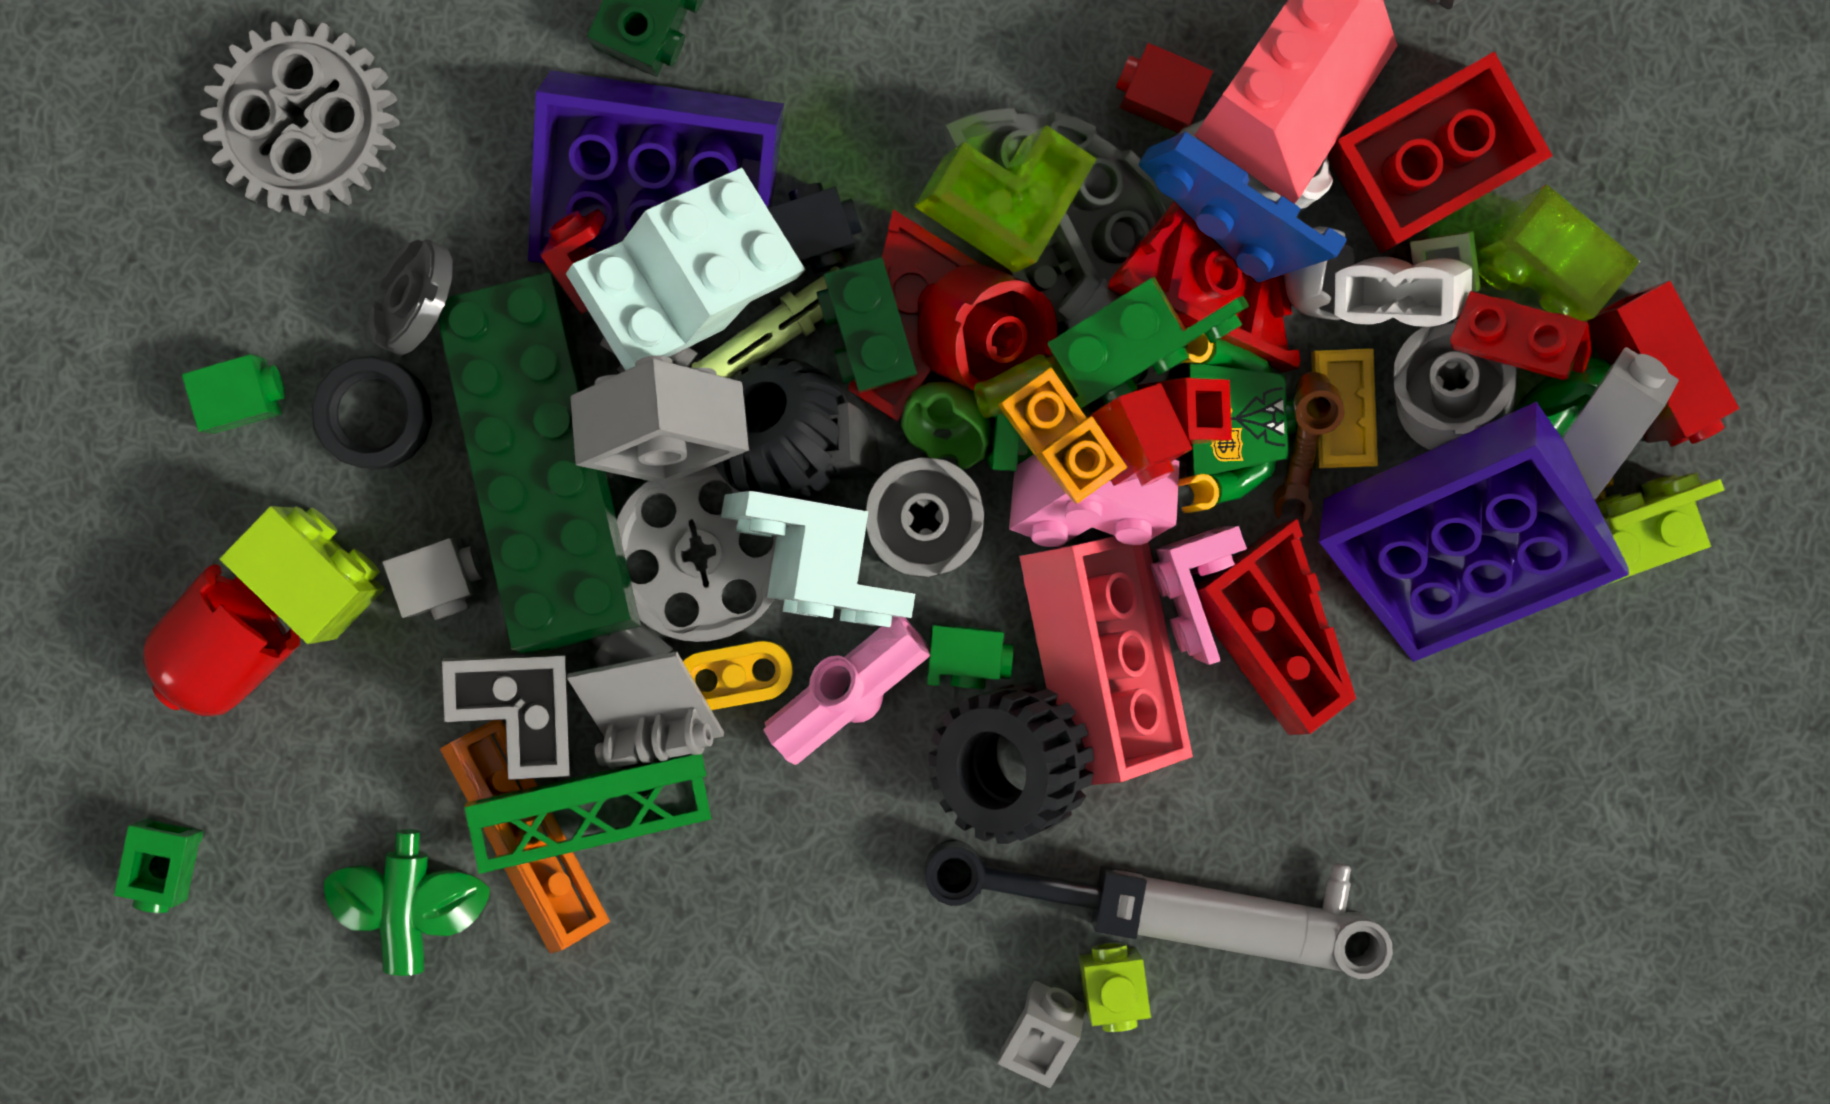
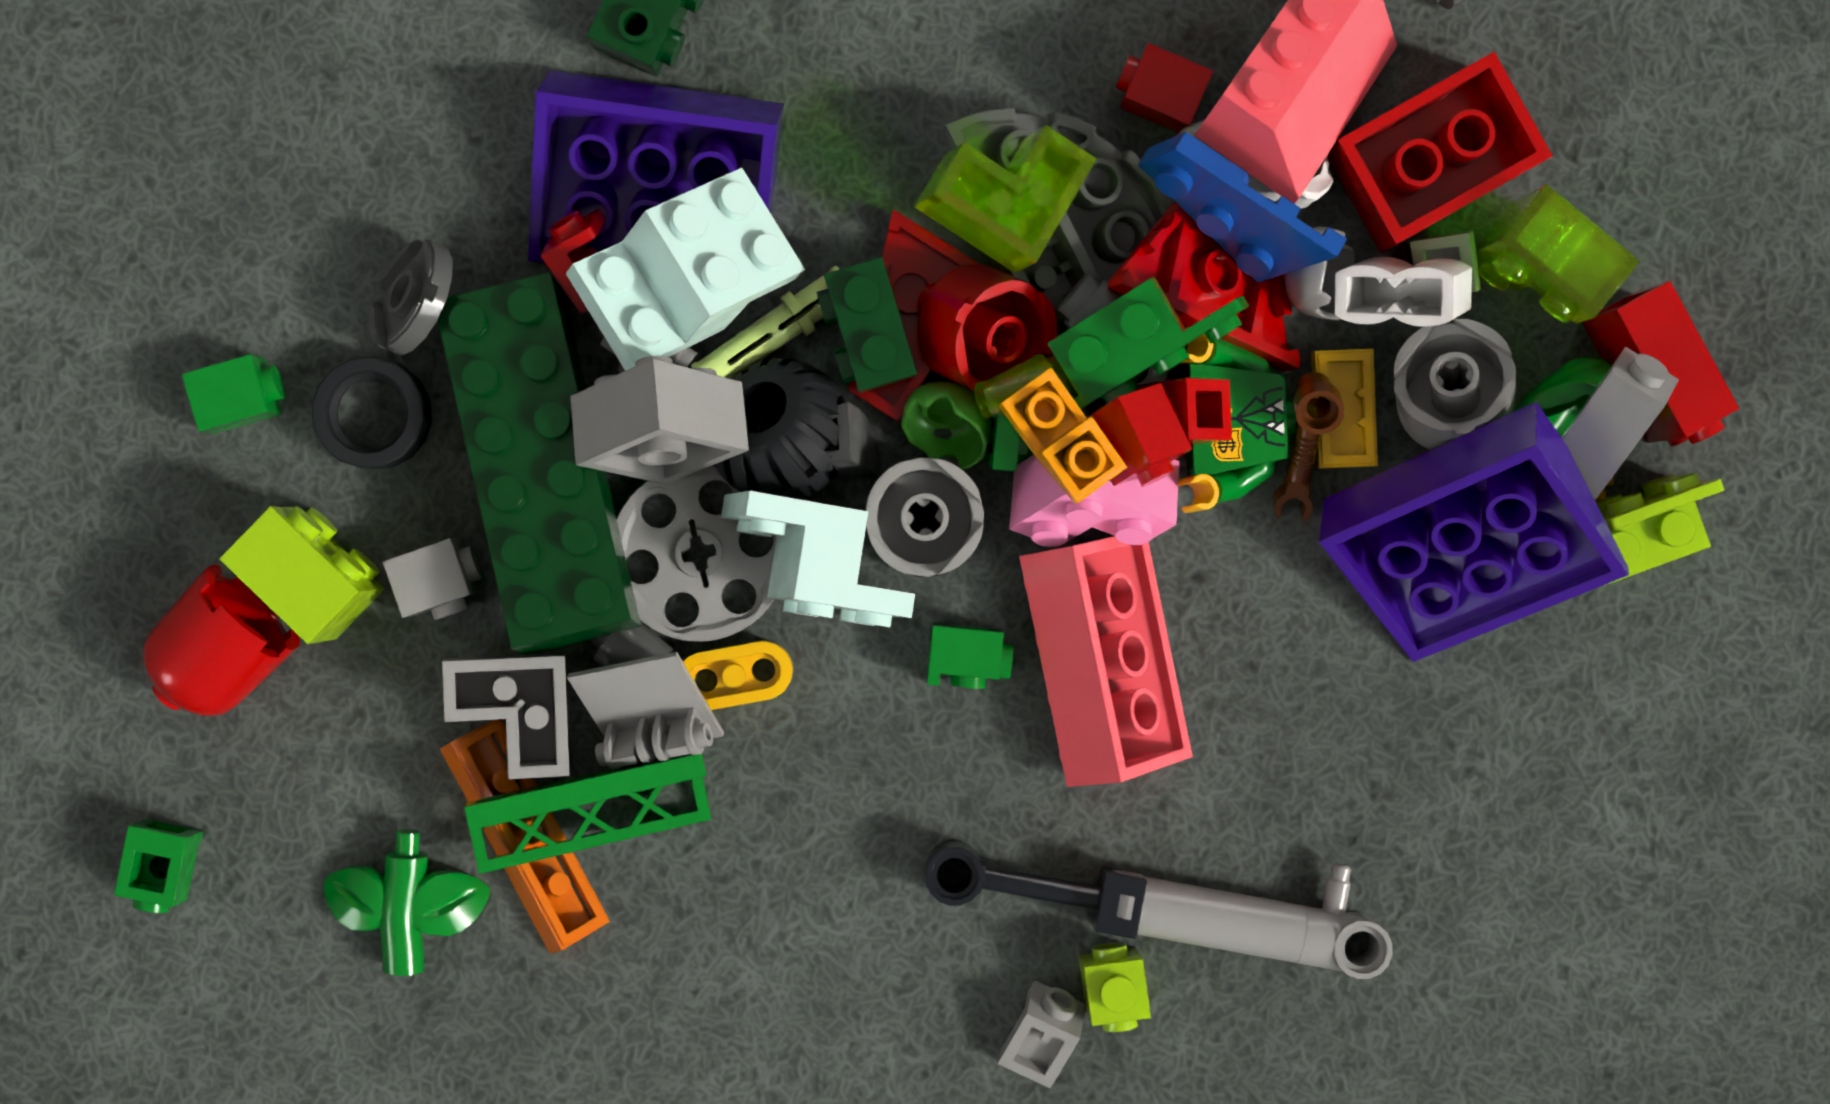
light grey gear [200,19,399,216] -> none
bright pink piece [763,617,930,765] -> none
black brick [768,183,862,273] -> none
black tyre [929,683,1094,844] -> none
bright pink bracket [1151,526,1247,665] -> none
red wedge [1195,519,1357,735] -> none
red bracket [1450,291,1592,380] -> none

